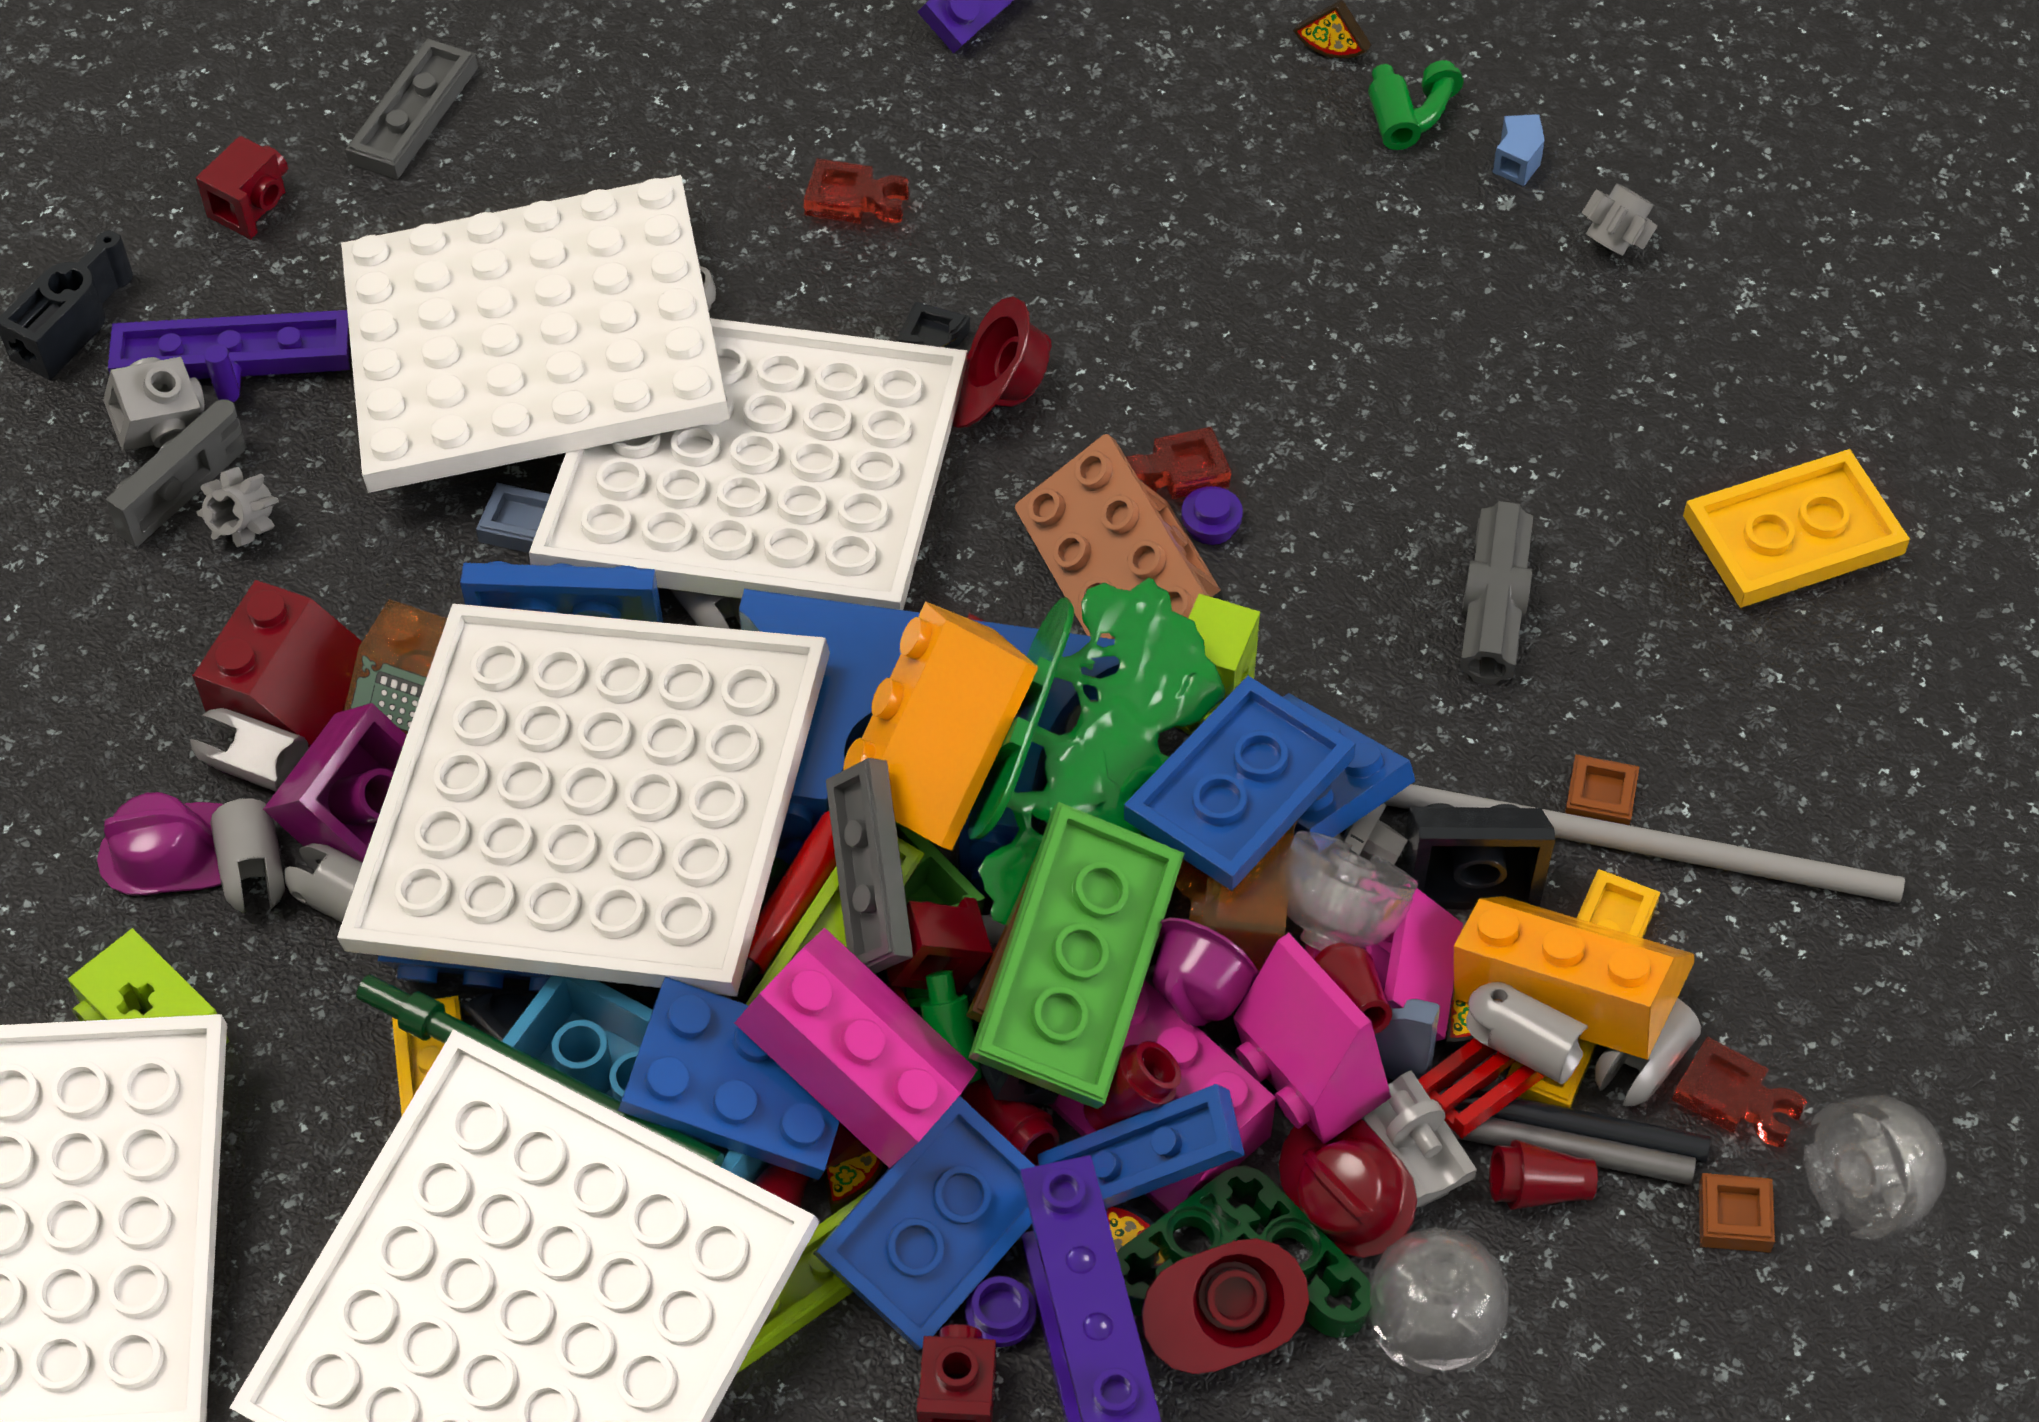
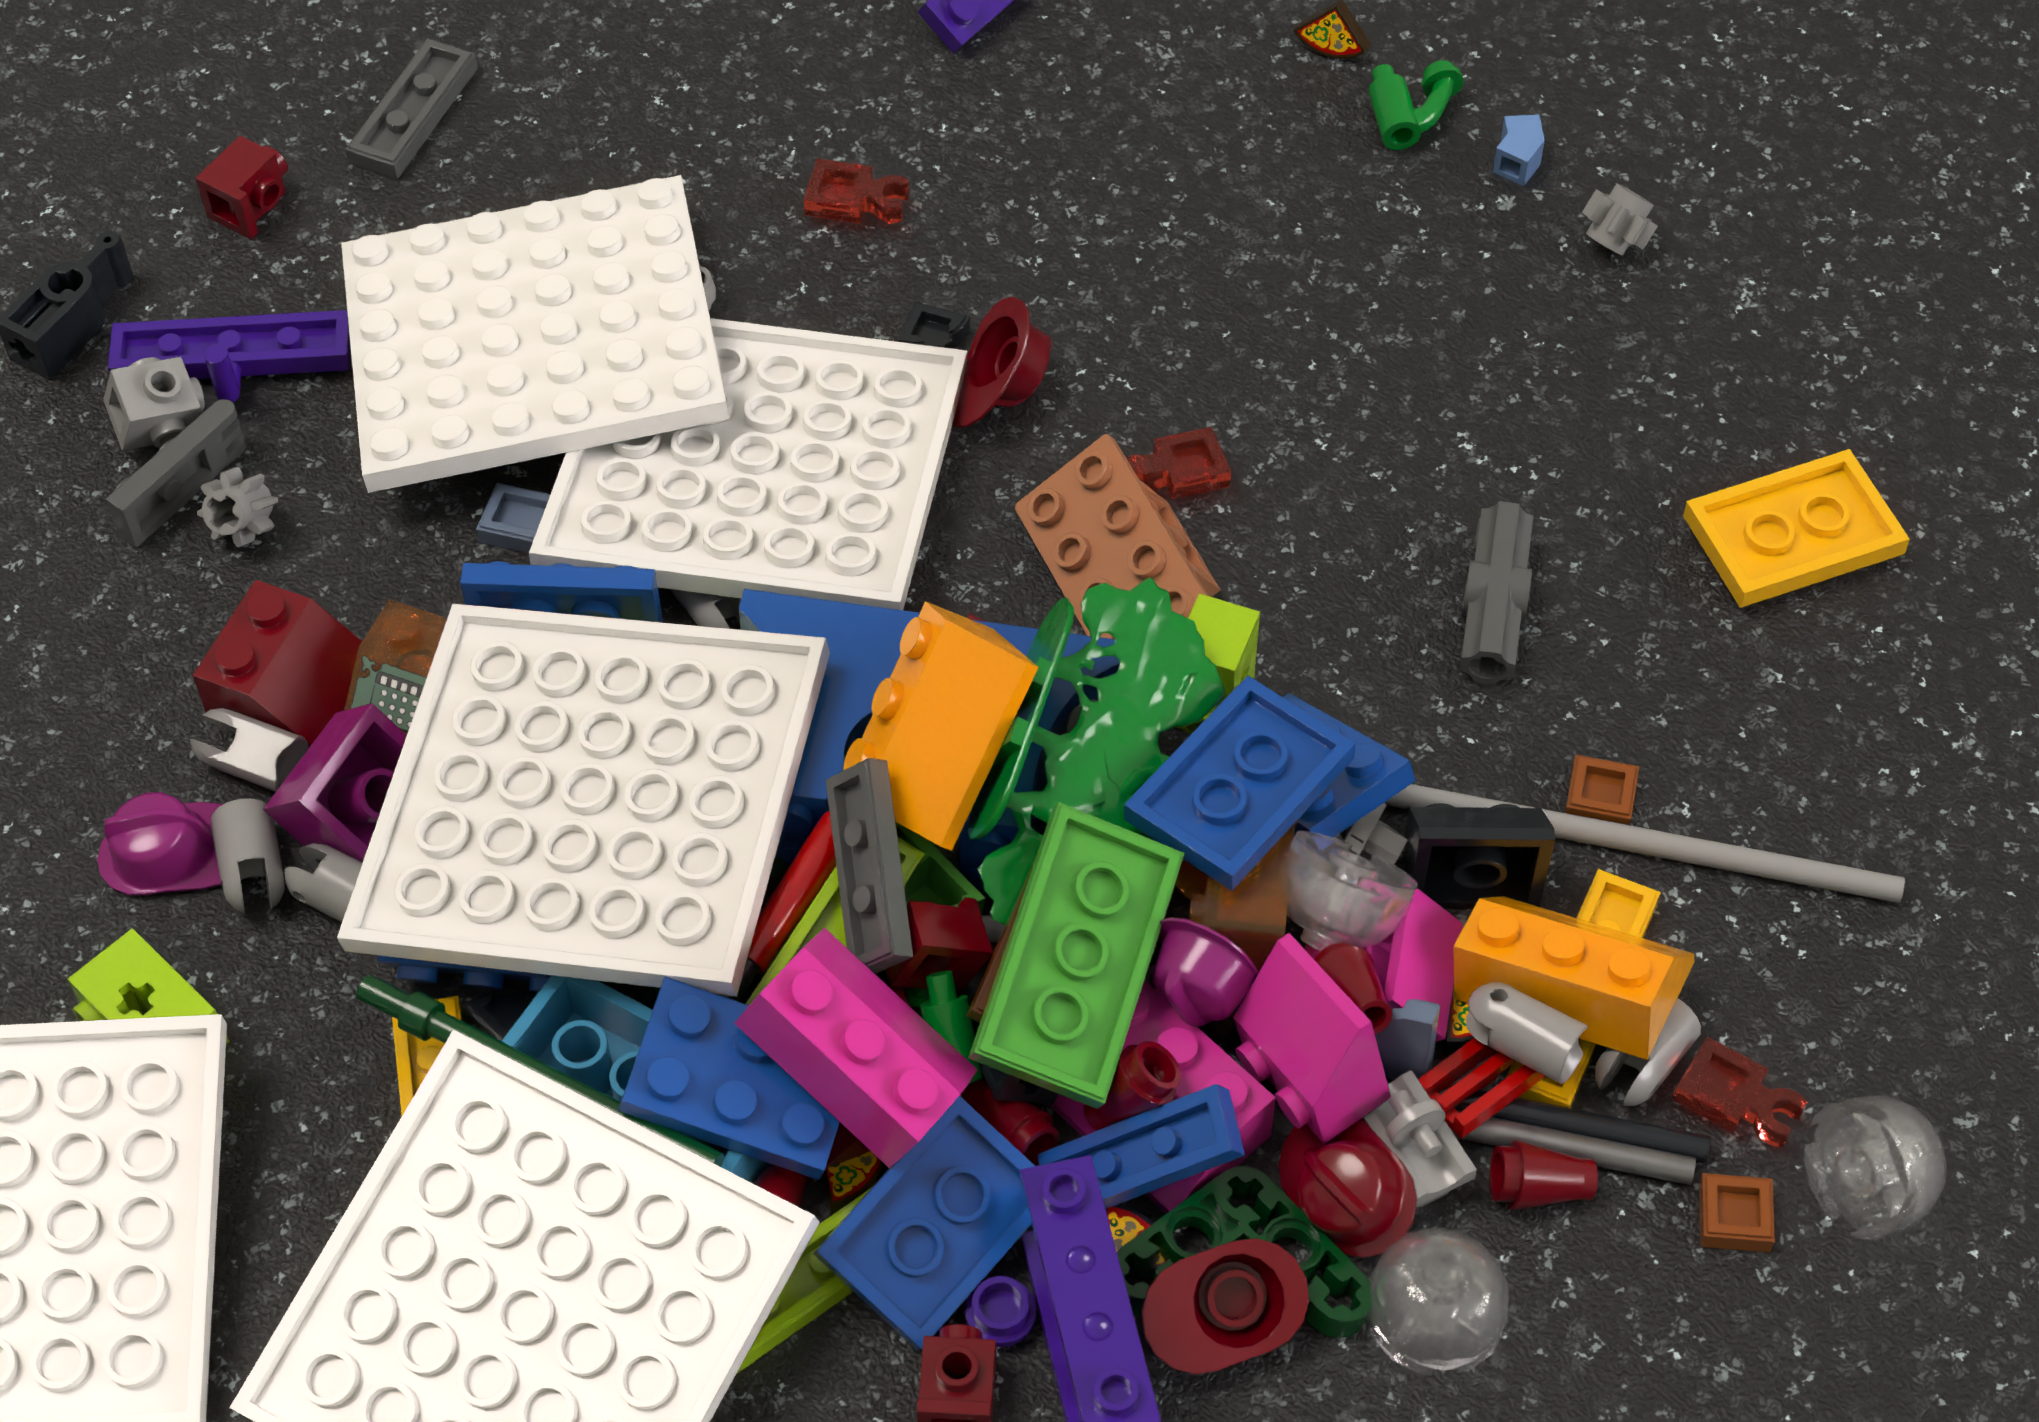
dark purple plate [1181,486,1243,545] -> none

